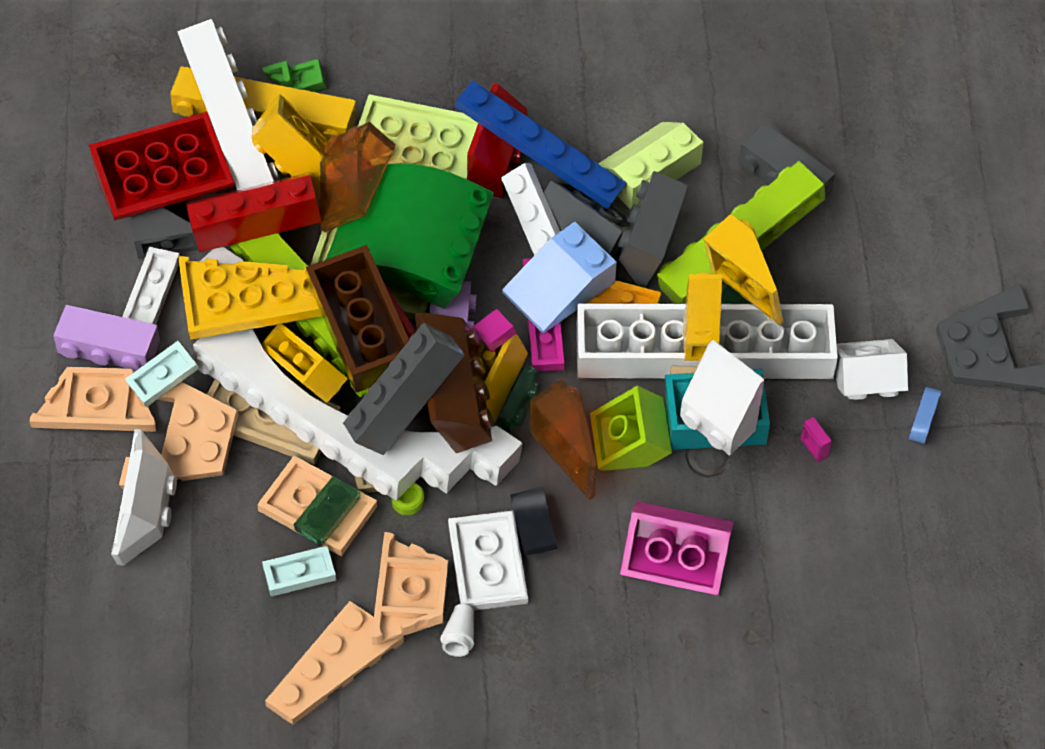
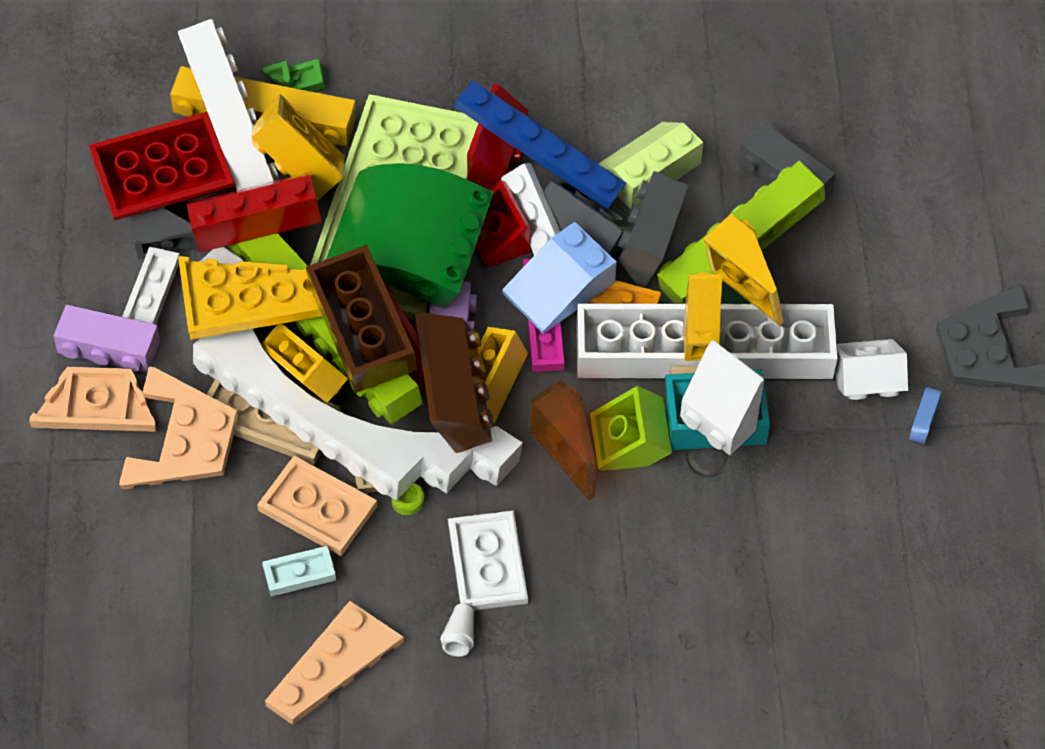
white wedge [111,429,177,565] -> none
light aqua plate [125,341,199,407] -> none
clear green plate [294,476,360,547] -> none
clear orange slope [320,122,396,232] -> none
dark grey brick [343,322,465,455] -> none
light nougat wing [372,532,448,645] -> none
dark pink tile [472,309,517,352] -> none
clear green plate [499,365,540,435] -> none
black slope [510,487,558,556] -> none
dark pink slope [620,501,734,596] -> none
dark pink tile [801,417,832,462] -> none
none -> red slope [475,180,530,268]

